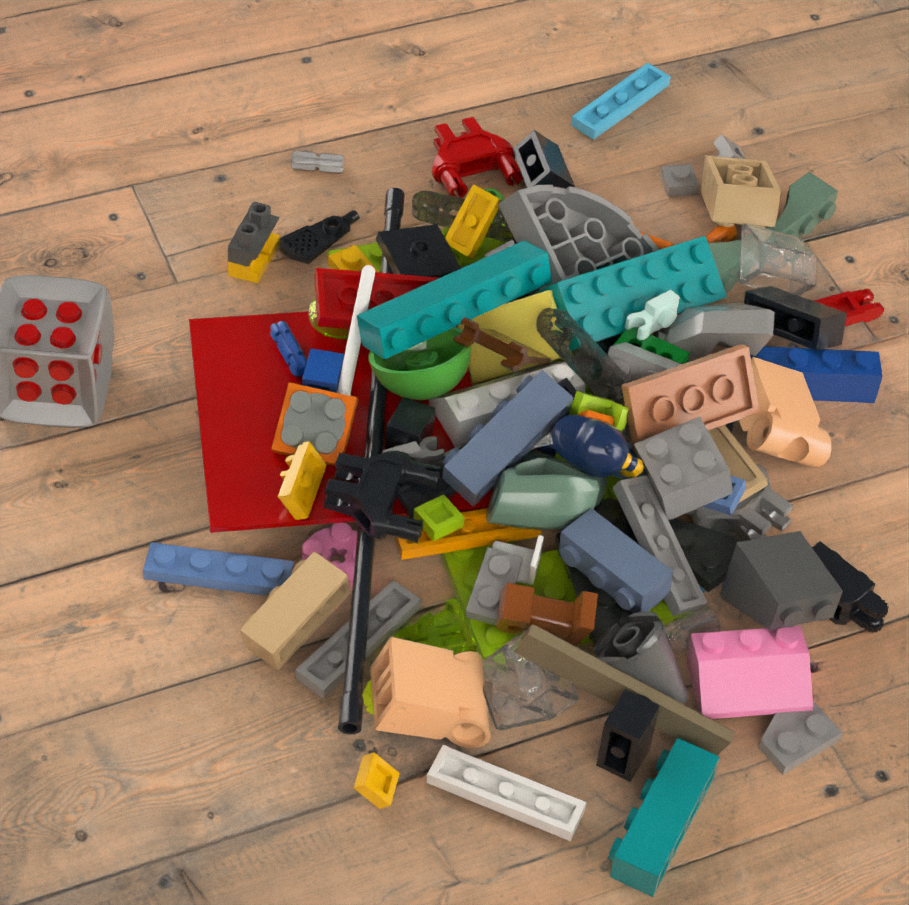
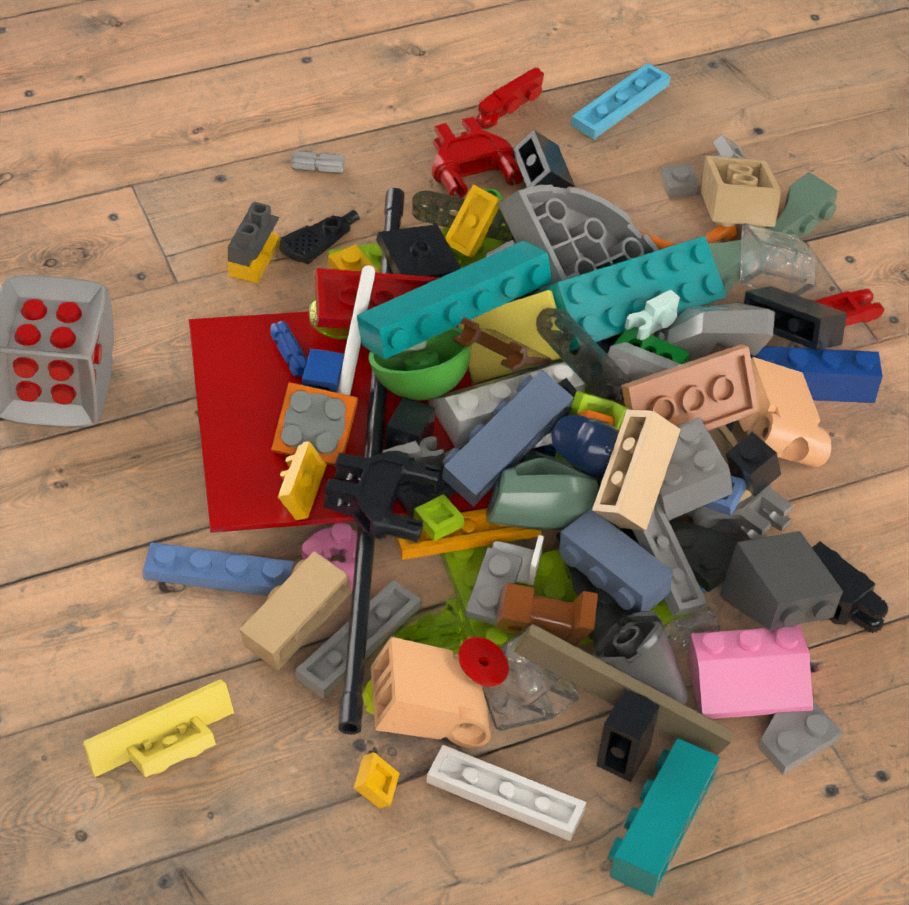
none -> light yellow bracket [83,679,234,777]
none -> red piece [458,636,509,687]
none -> red hinge [476,67,544,130]
none -> tan brick [592,410,681,530]
none -> black brick [726,431,781,496]

